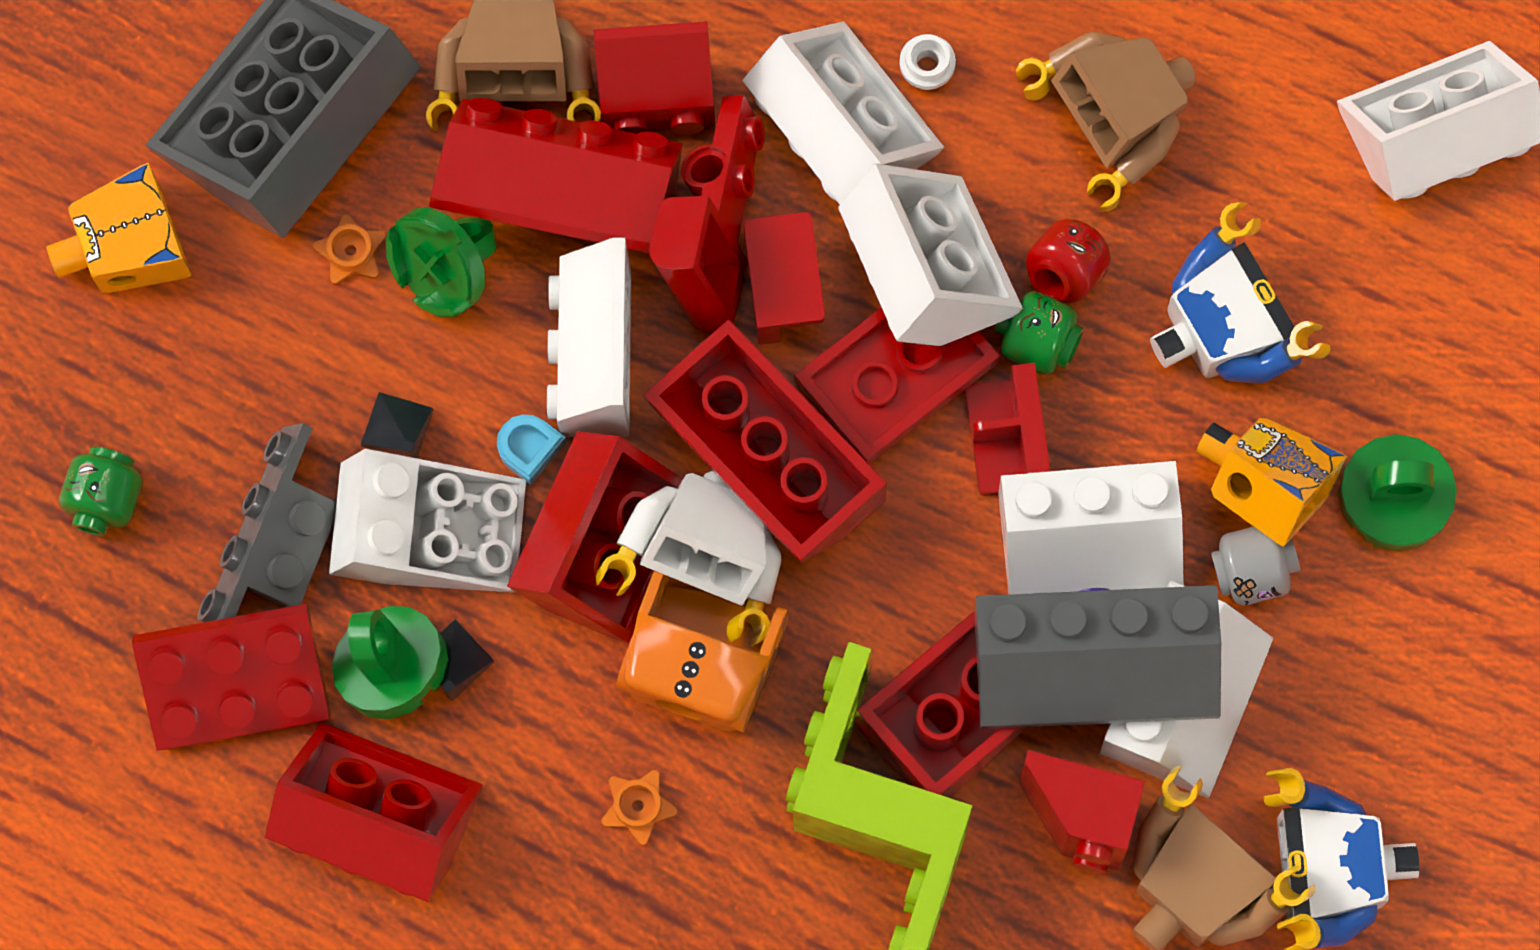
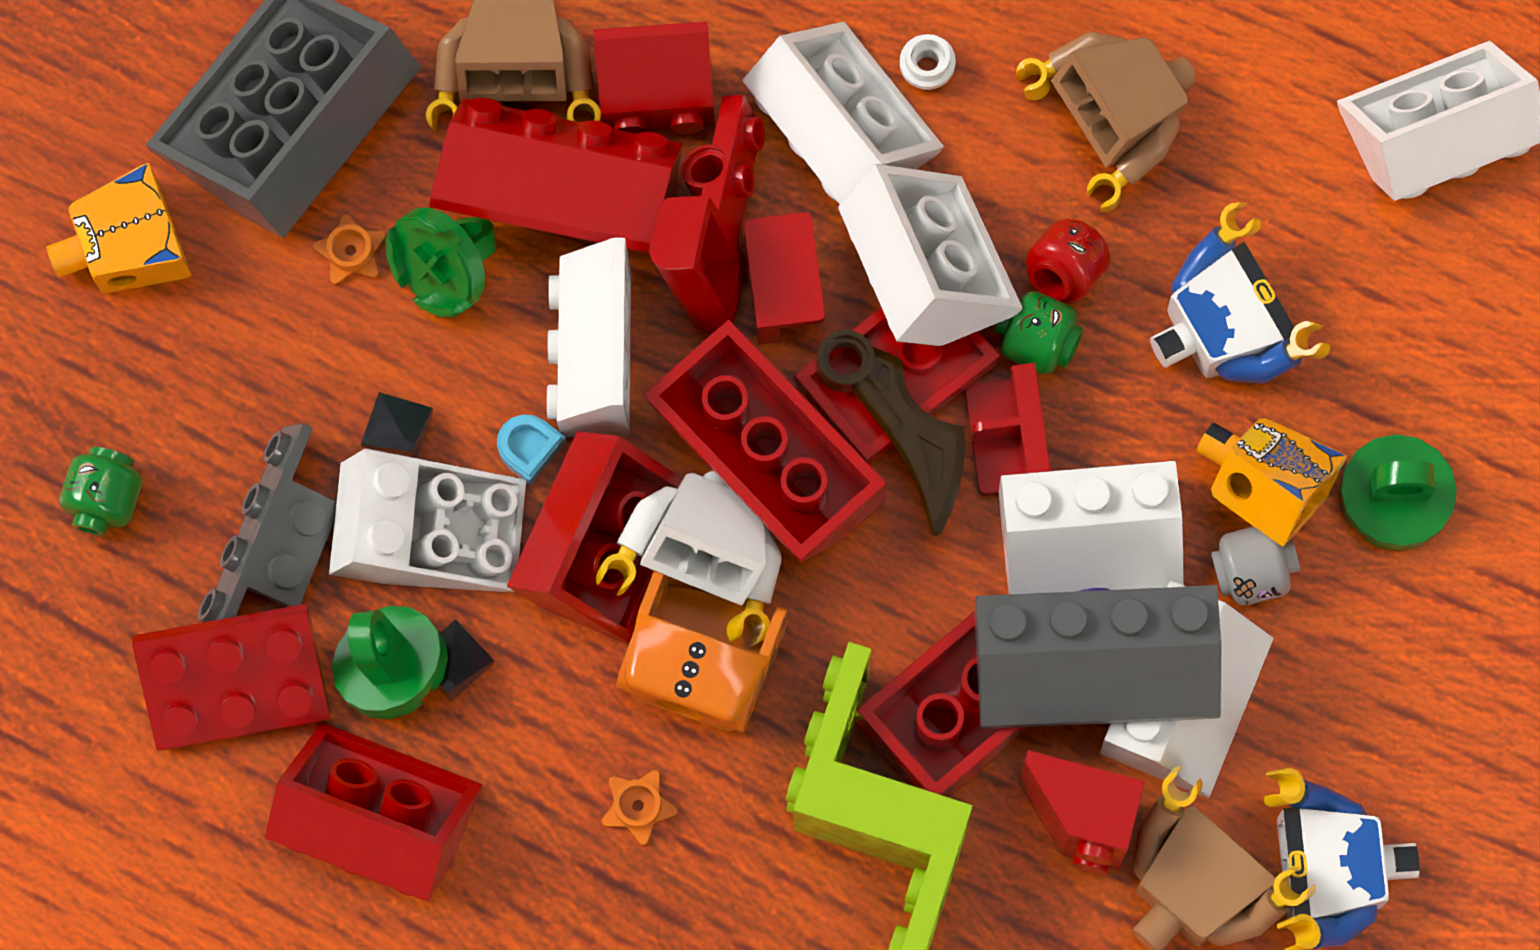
none -> dark brown piece [815,330,965,536]

